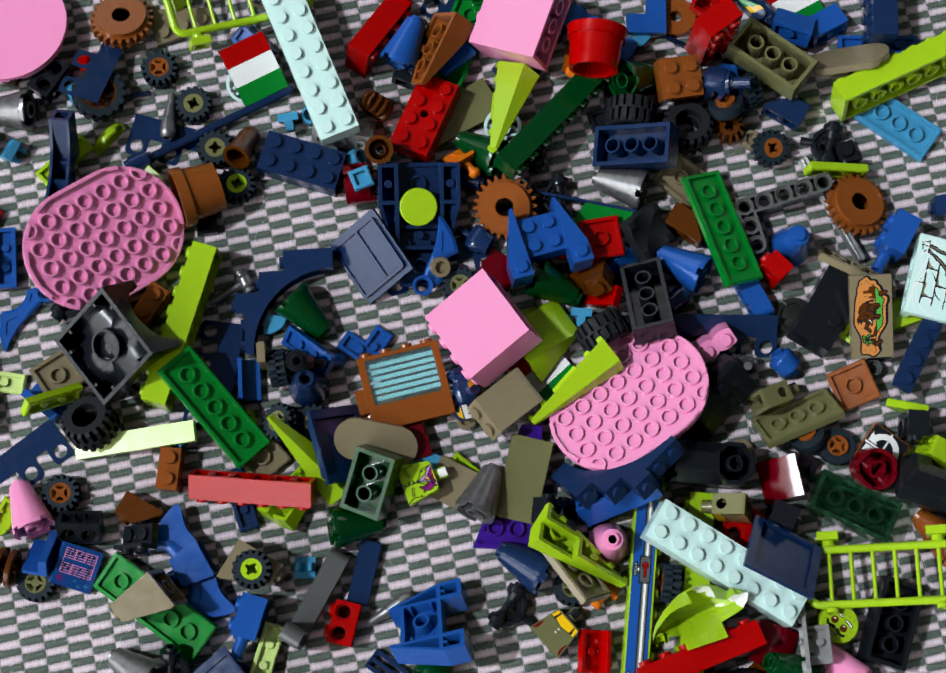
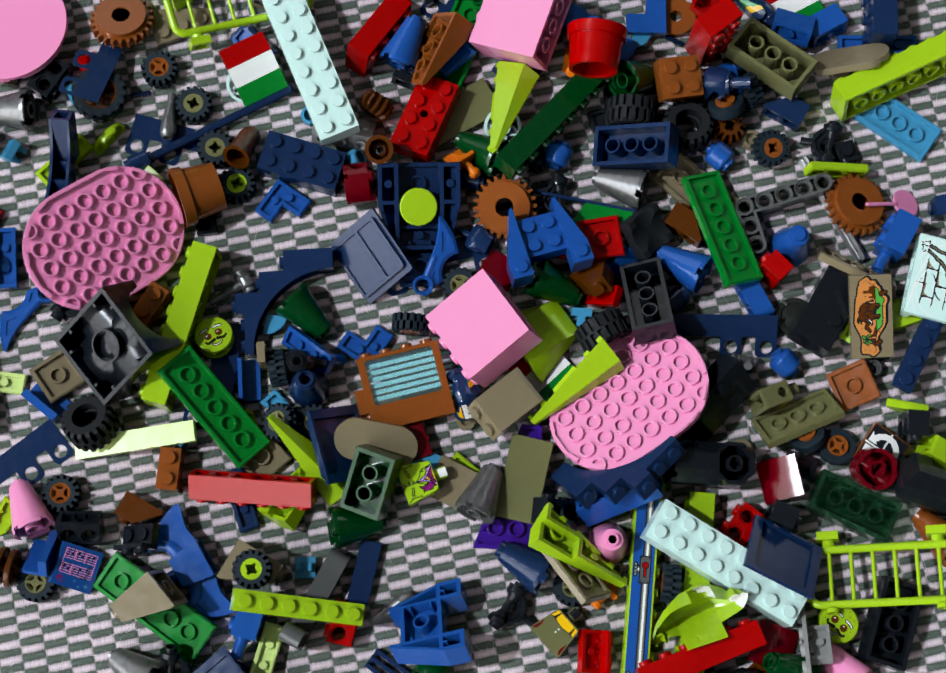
lime tile [20,382,83,417] -> none
dark azure tile [277,111,299,132] -> none
dark azure tile [348,165,375,192] -> none
dark tan tile [430,257,451,278] -> none
bright pink brick [692,322,737,363] -> none
olive torso [701,493,753,524] -> none
none -> lime head [194,317,234,358]
none -> lime brick [230,588,365,626]
none -> blue tile [255,179,312,224]
none -> dark azure tile [260,389,290,409]
none -> black wheel [391,312,429,336]
none -> blue head [544,139,573,171]
none -> blue head [705,141,735,171]
none -> bright pink piece [865,190,918,216]

